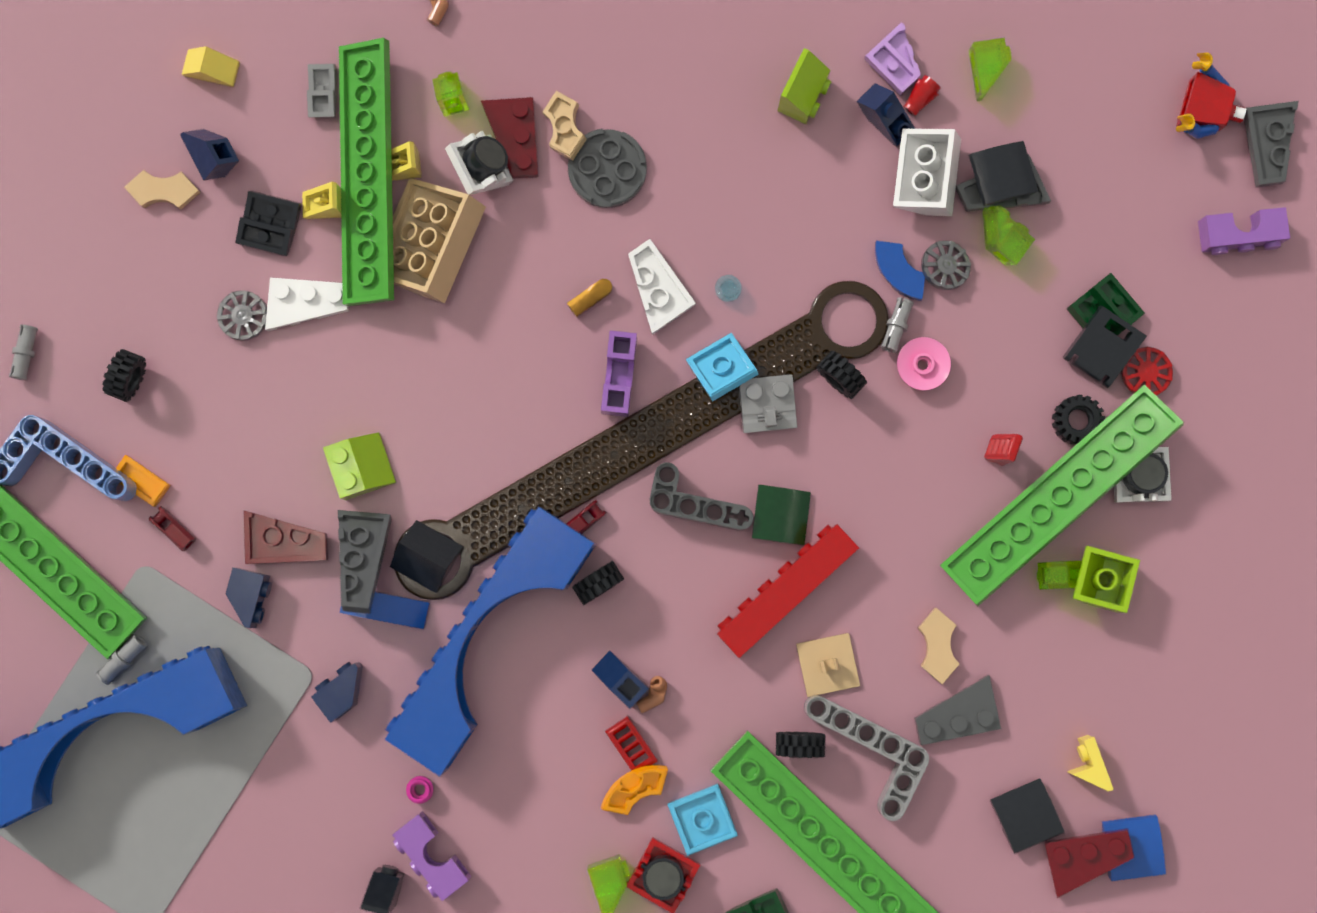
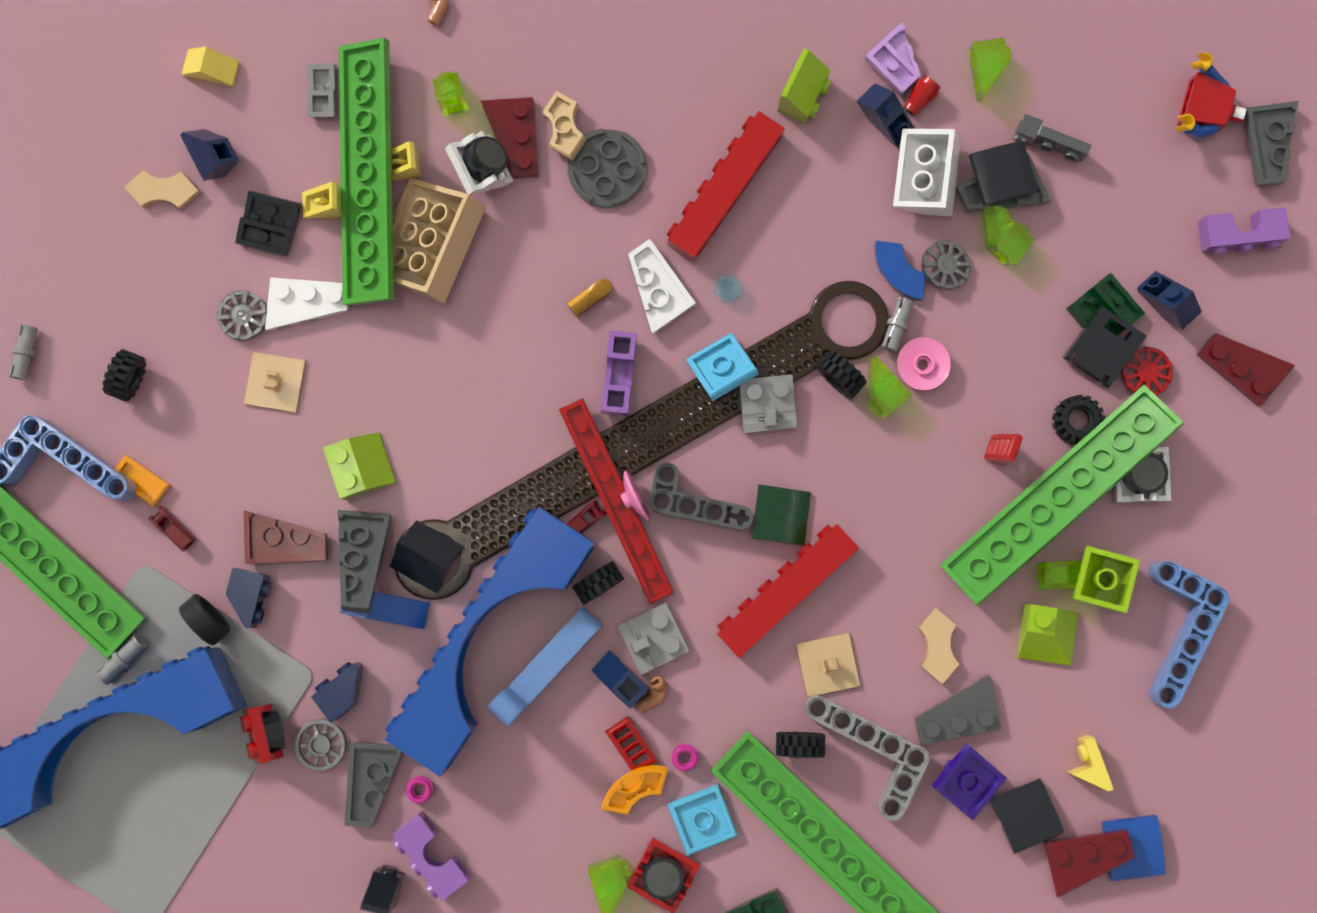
none -> black tyre [179,594,230,645]
none -> red piece [239,703,286,764]
none -> tan piece [244,352,306,413]
none -> flat silver wheel [294,719,347,771]
none -> dark grey wing [345,742,402,827]
none -> medium blue beam [487,606,603,727]
none -> red tile [559,398,674,604]
none -> light grey hinge [618,603,690,675]
none -> bright pink dish [620,470,651,520]
none -> red brick [667,111,785,263]
none -> dark pink plate [672,744,699,771]
none -> clear neon green slope [867,355,912,419]
none -> dark purple hinge [931,743,1007,820]
none -> dark grey plate [1013,114,1092,162]
none -> lime slope [1017,604,1078,666]
none -> dark blue slope [1137,271,1202,330]
none -> medium blue beam [1148,561,1230,708]
none -> dark red wing [1196,333,1295,406]

